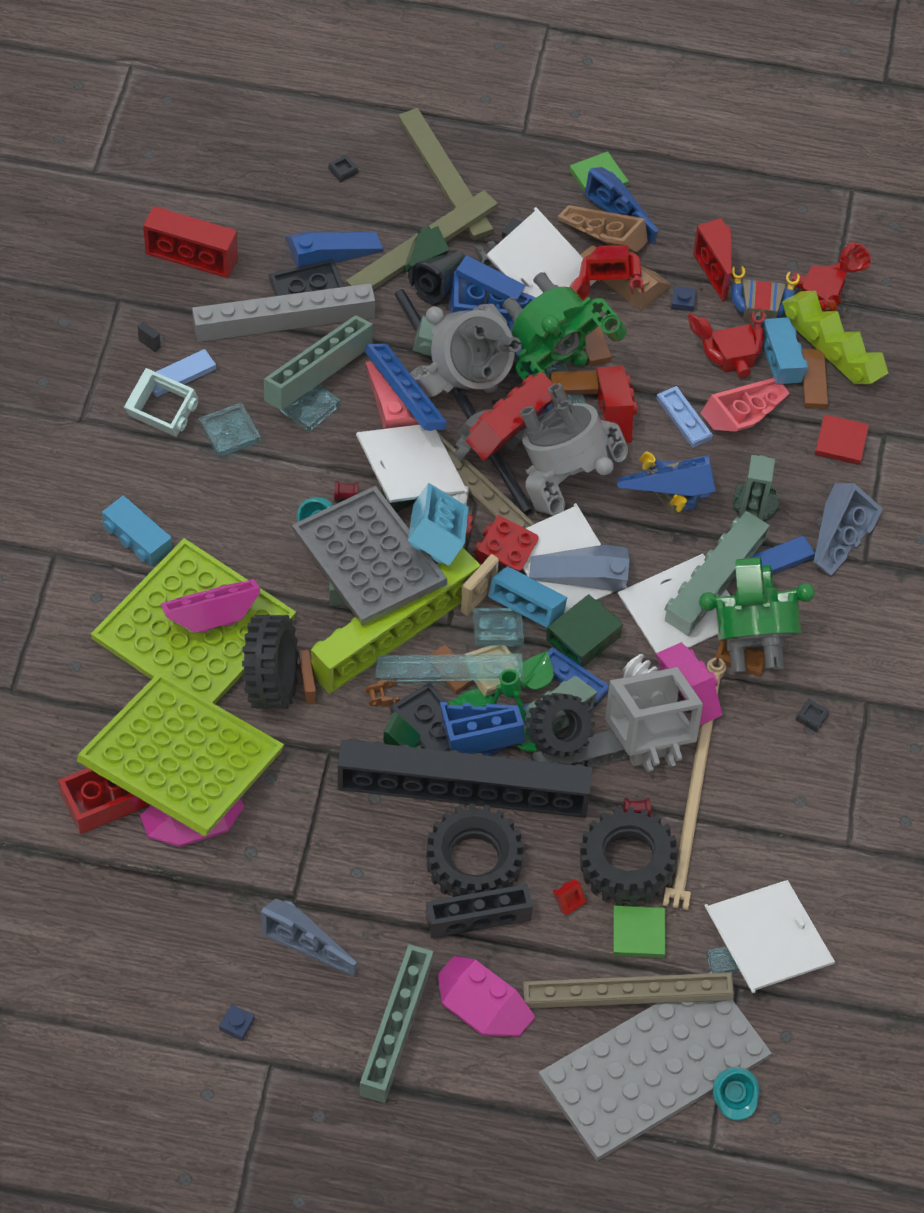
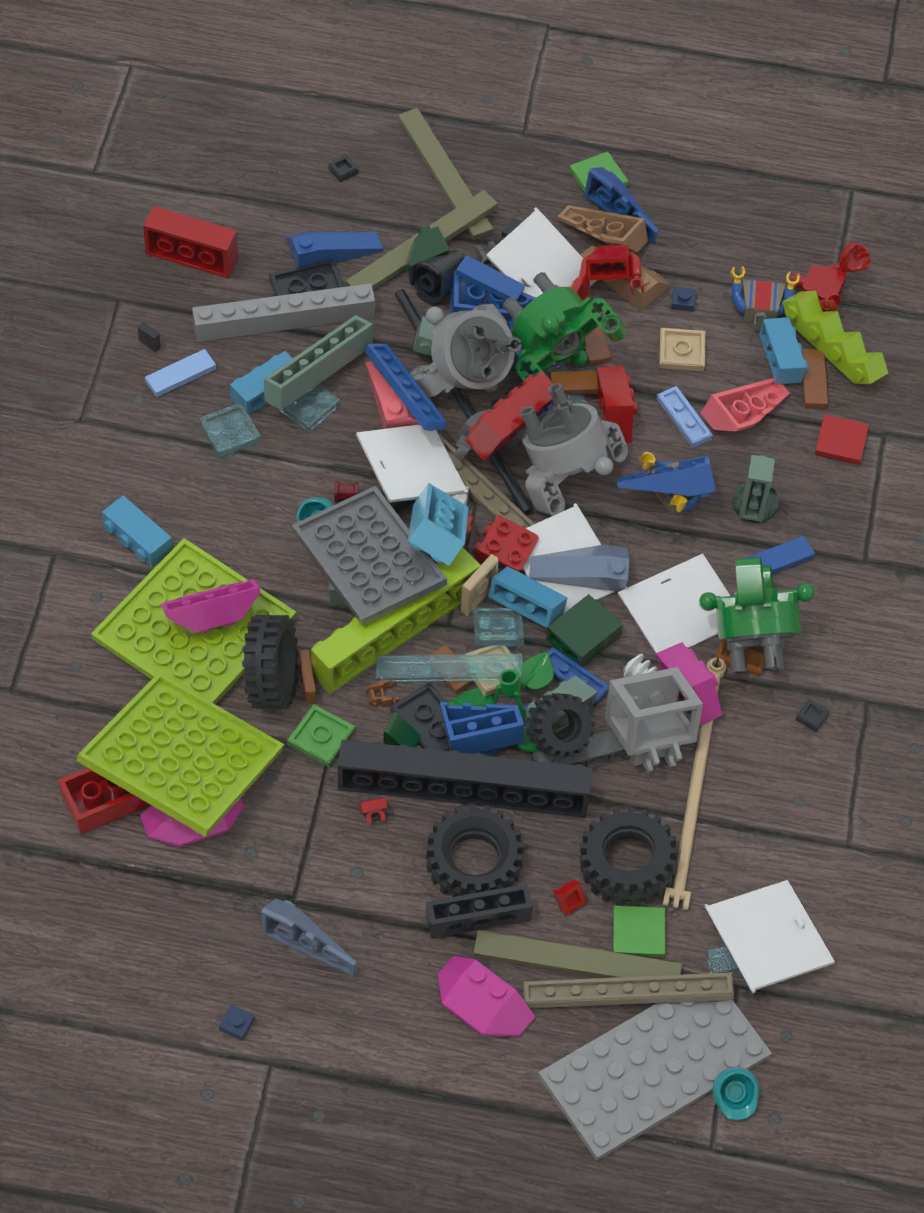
light aqua window [124,368,198,437] -> none
sand green brick [360,944,434,1103] -> none
dark red bush [623,798,651,818] -> none
sand green brick [664,511,770,636] -> none
red torso [688,311,765,378] -> none
red slope [693,218,732,302] -> none
sand blue wedge [813,483,883,576] -> none
none -> dark azure brick [230,351,293,416]
none -> bright green tile [287,704,355,767]
none -> red tile [357,797,387,824]
none -> olive tile [473,930,682,978]
none -> tan tile [659,328,706,371]

